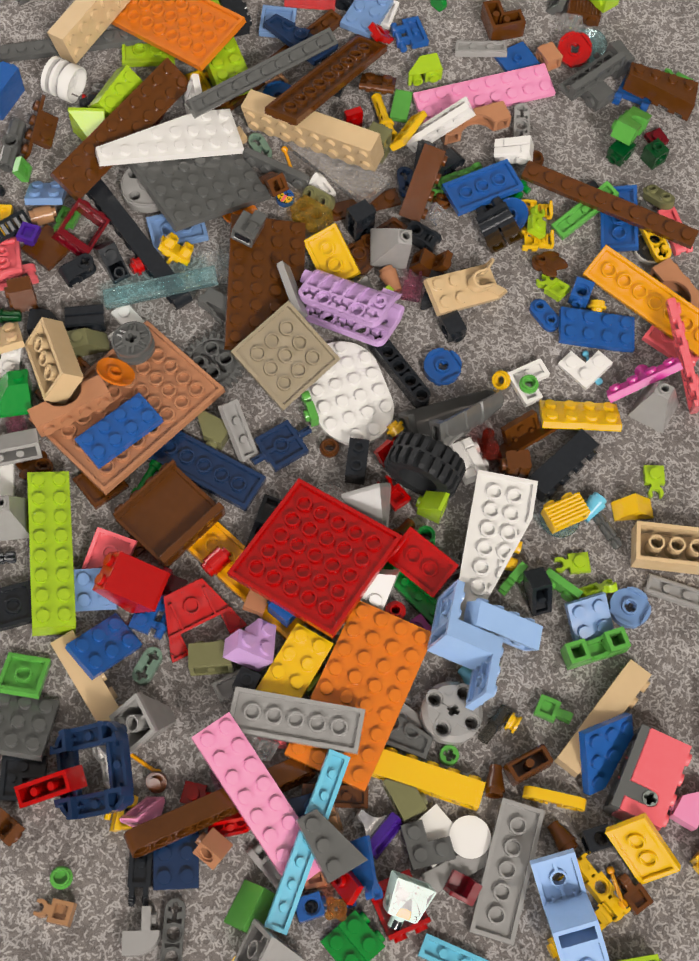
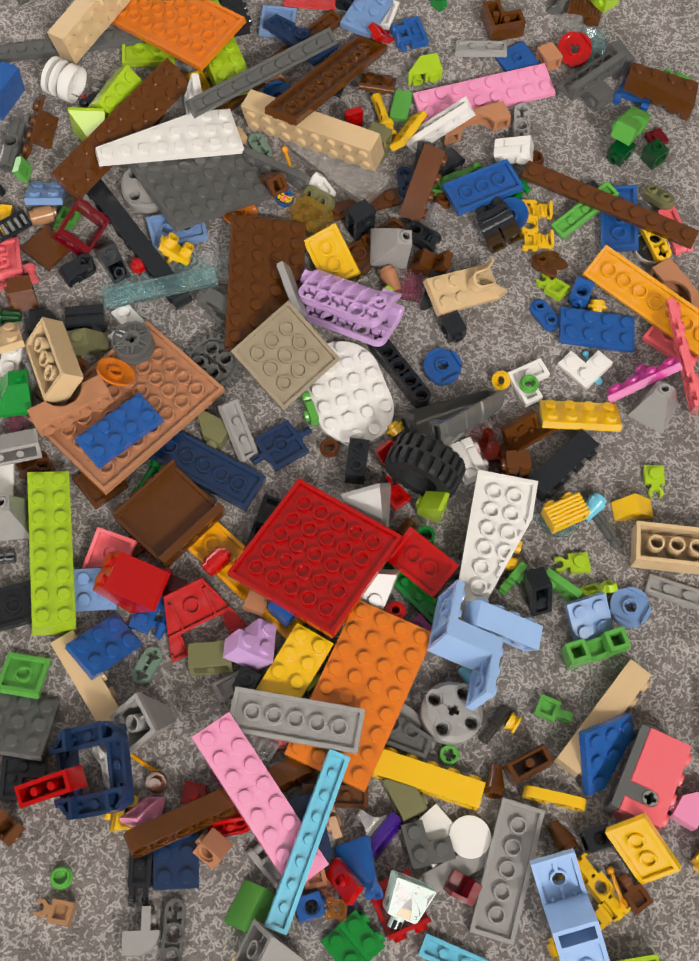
dark purple tile [15,222,42,246] -> none
dark grey piece [230,209,267,248] -> none
dark grey wing [295,809,368,883] -> none
lime plate [527,205,546,239] -> none

